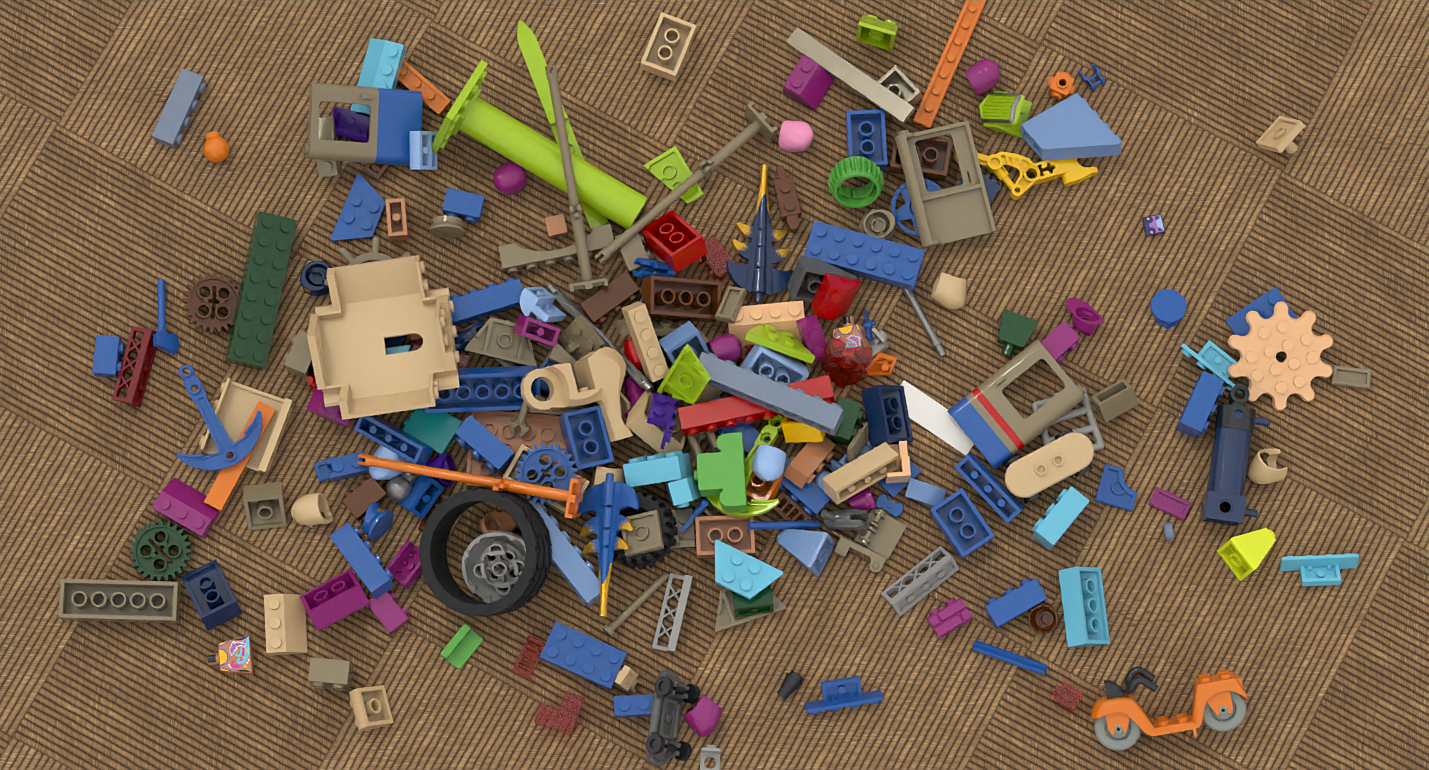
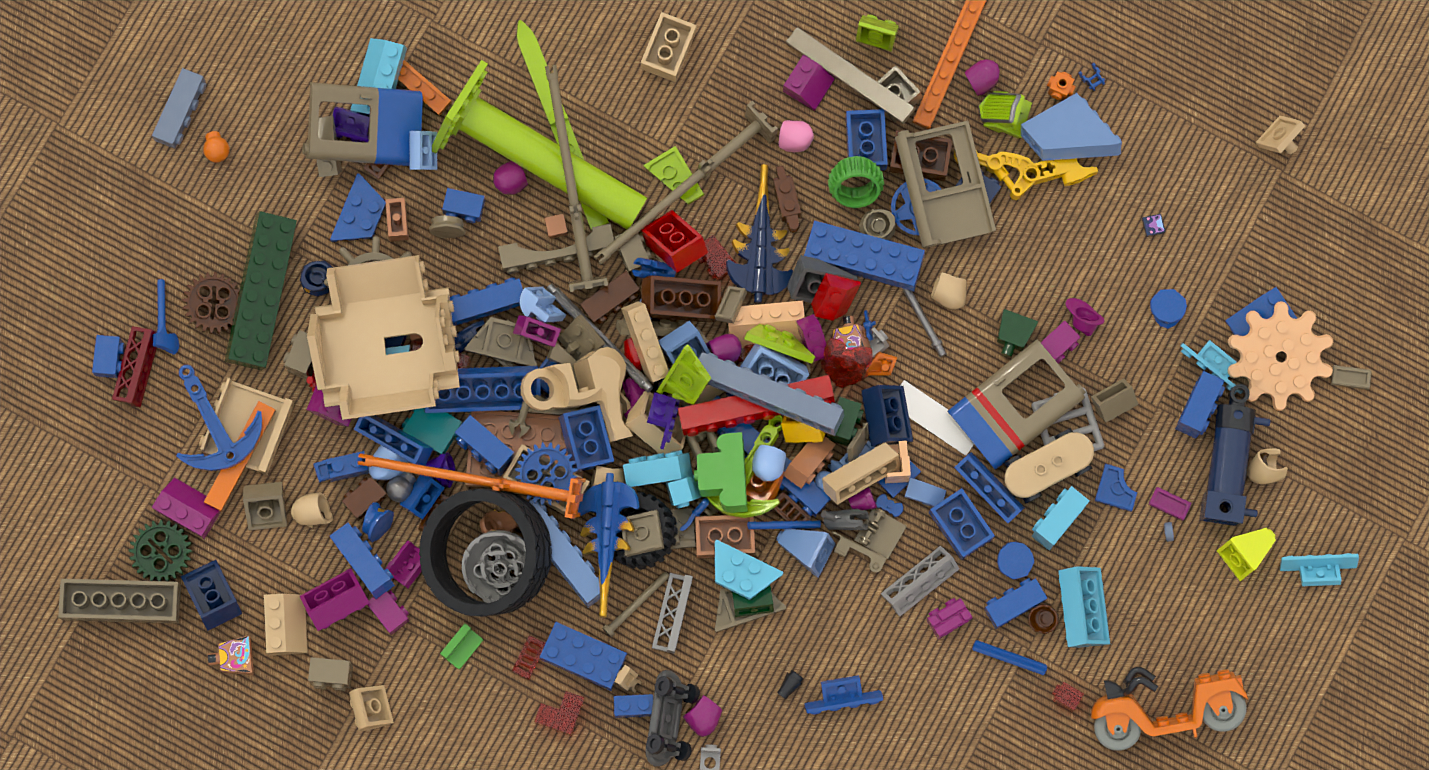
none -> blue hat [997,542,1035,580]

